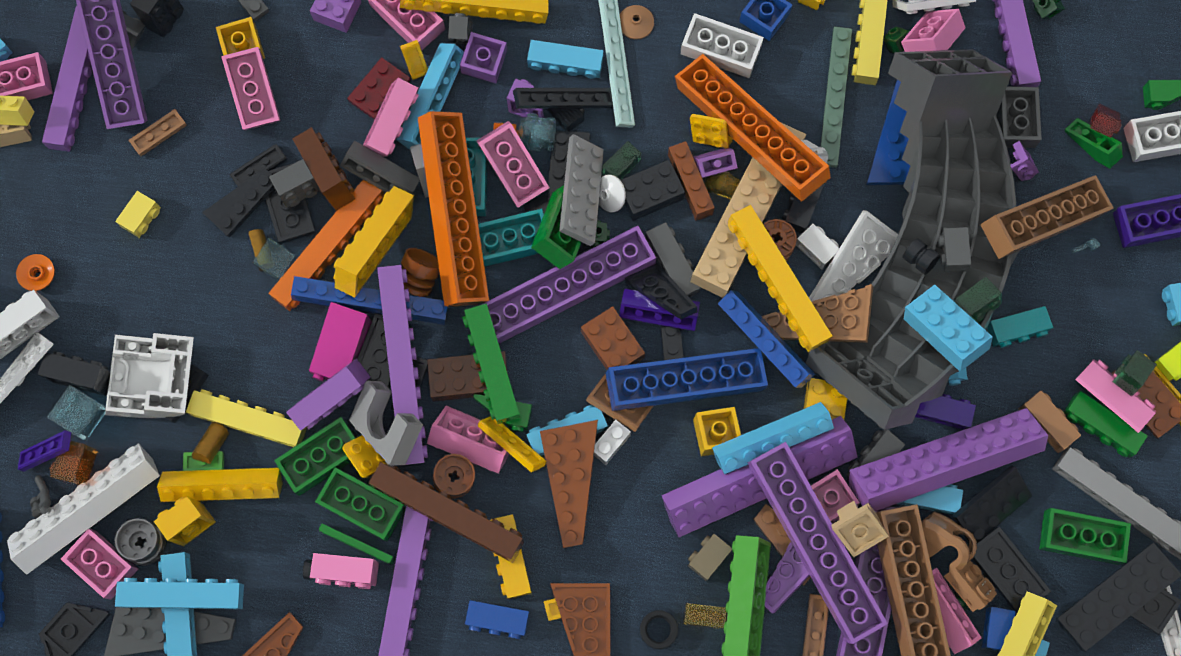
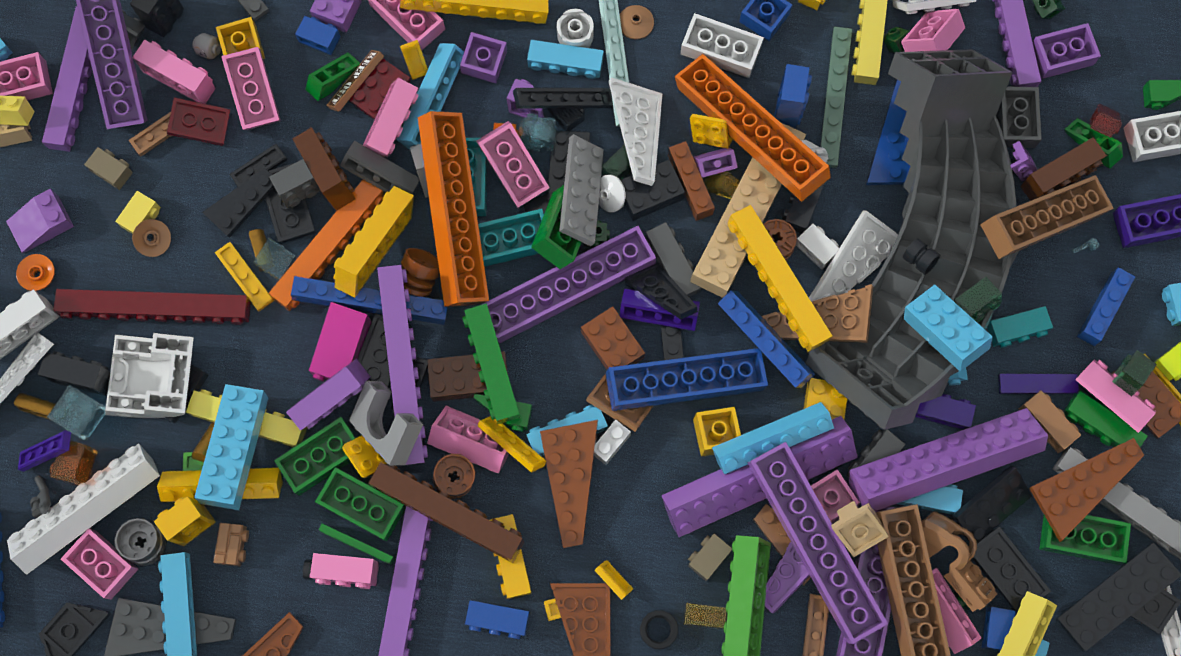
medium azure brick [115,578,244,609] -> none
dark grey brick [448,13,473,44] -> none
dark grey brick [938,227,971,272] -> none
none -> medium lavender slope [6,189,74,253]
none -> pearl gold brick [13,393,59,421]
none -> dark red brick [54,289,251,325]
none -> dark tan brick [84,147,133,190]
none -> bright pink brick [132,40,216,104]
none -> medium nougat dish [132,219,171,257]
none -> dark red plate [167,98,230,146]
none -> light grey head [192,33,221,59]
none -> medium azure brick [194,384,268,510]
none -> medium nougat brick [213,523,249,566]
none -> yellow tile [215,242,274,312]
none -> blue brick [295,16,341,55]
none -> green slope [305,52,360,101]
none -> medium nougat tile [327,50,384,112]
none -> white brick [557,9,594,48]
none -> yellow tile [595,560,633,600]
none -> white wing [608,77,662,186]
none -> blue brick [774,64,812,129]
none -> dark purple tile [998,374,1079,394]
none -> reddish brown brick [1020,137,1107,201]
none -> dark orange wing [1029,438,1144,542]
none -> medium lavender brick [1032,23,1101,79]
none -> blue brick [1077,267,1135,346]

